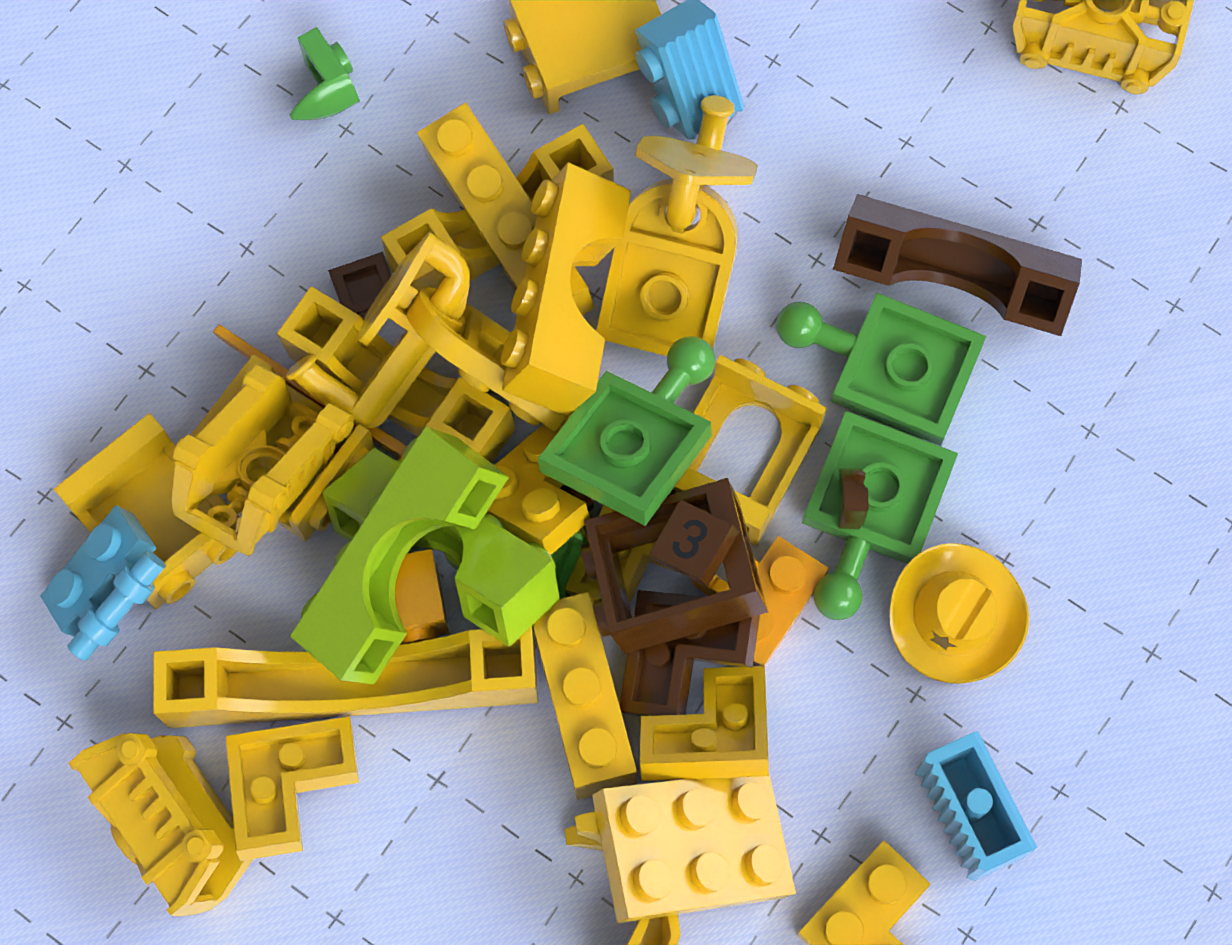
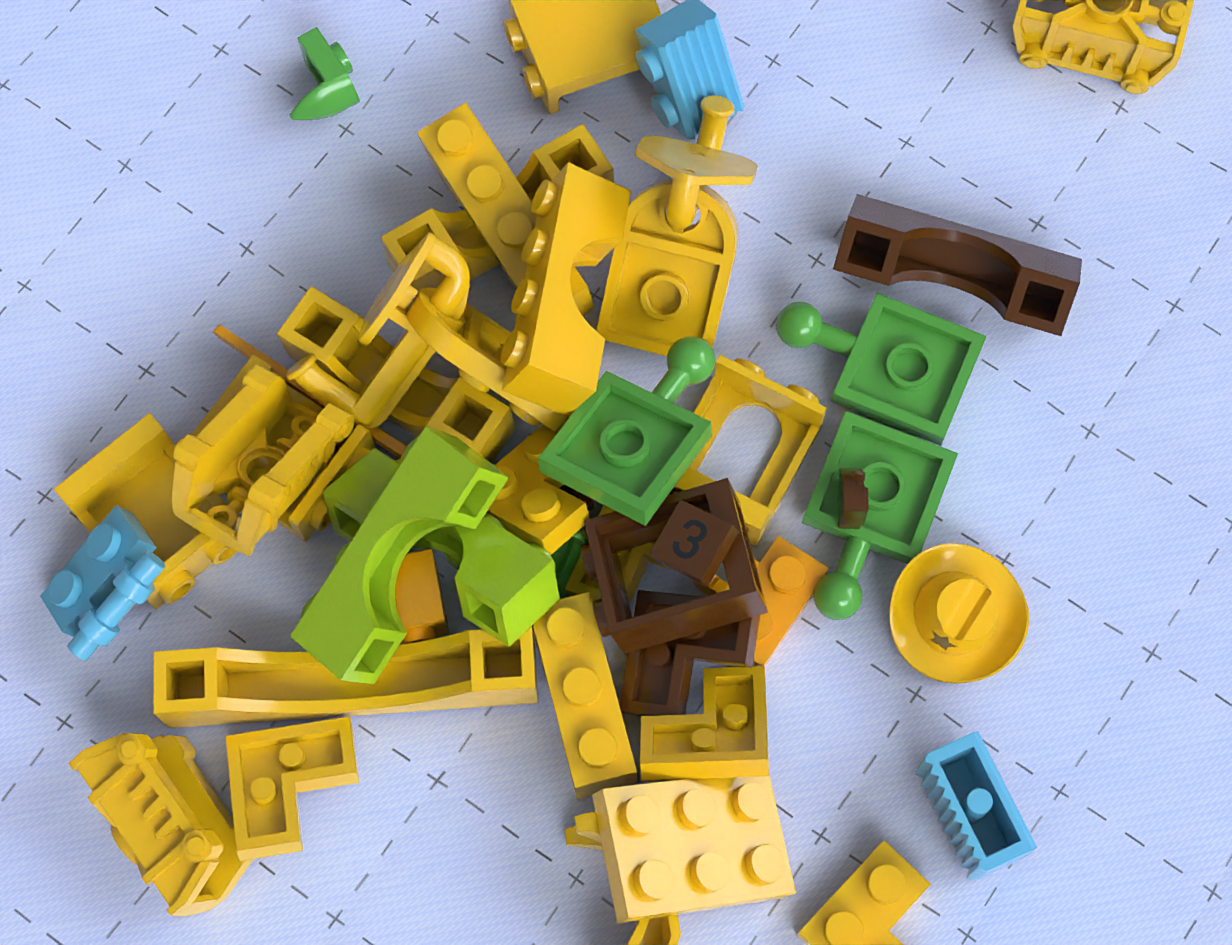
reddish brown tile [328,252,392,320] -> none

